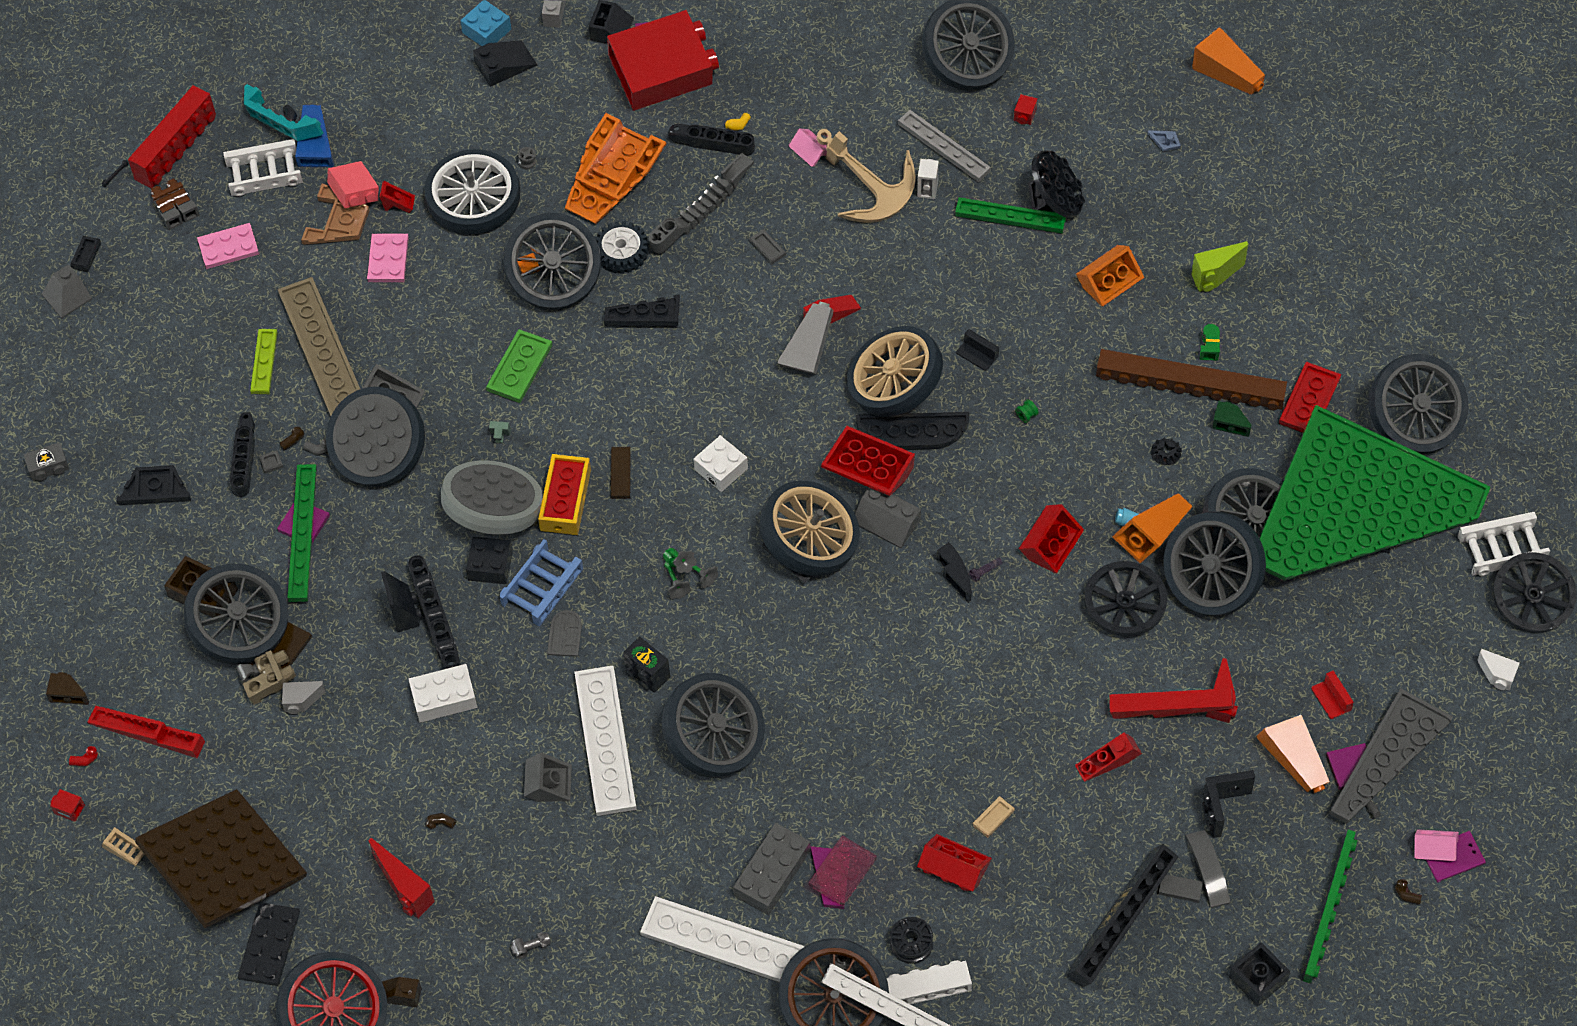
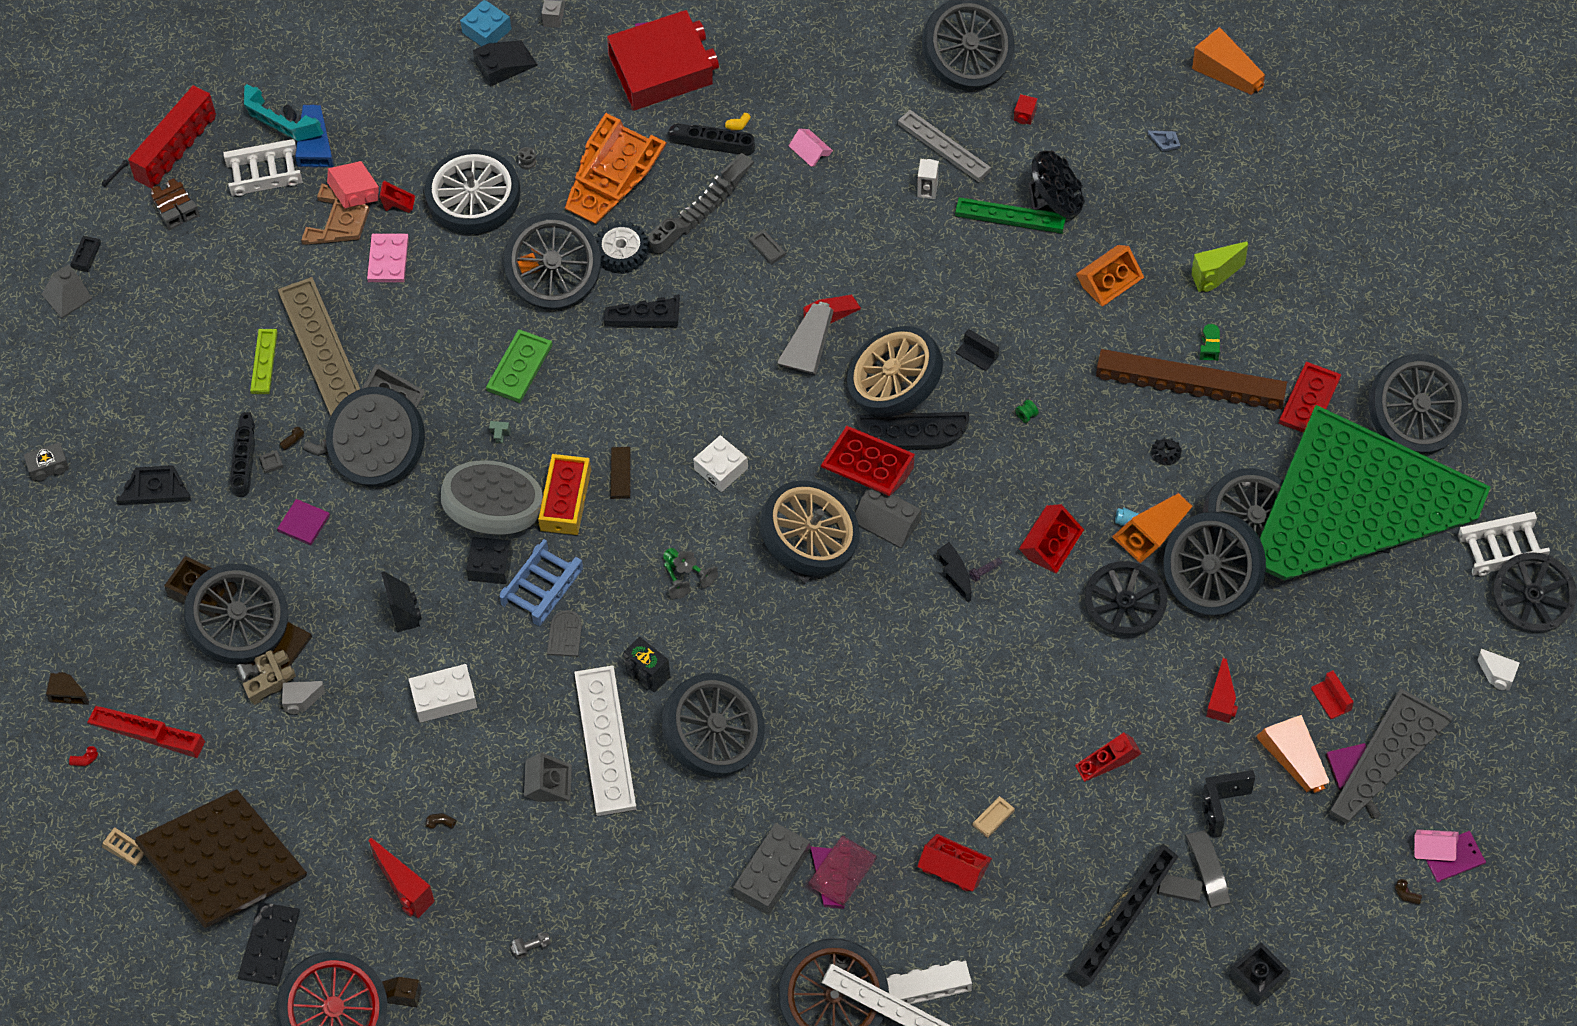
red brick [50,789,85,822] -> none
bright pink plate [197,223,259,269] -> none
green plate [288,464,317,602] -> none
black beam [408,555,461,669] -> none
black slope [589,0,634,43] -> none
white plate [640,896,805,986] -> none
tan piece [816,129,915,223] -> none
black wheel [890,917,933,964] -> none
red slope [1110,688,1233,719] -> none
dark green slope [1212,401,1252,437] -> none
green plate [1303,830,1358,983] -> none

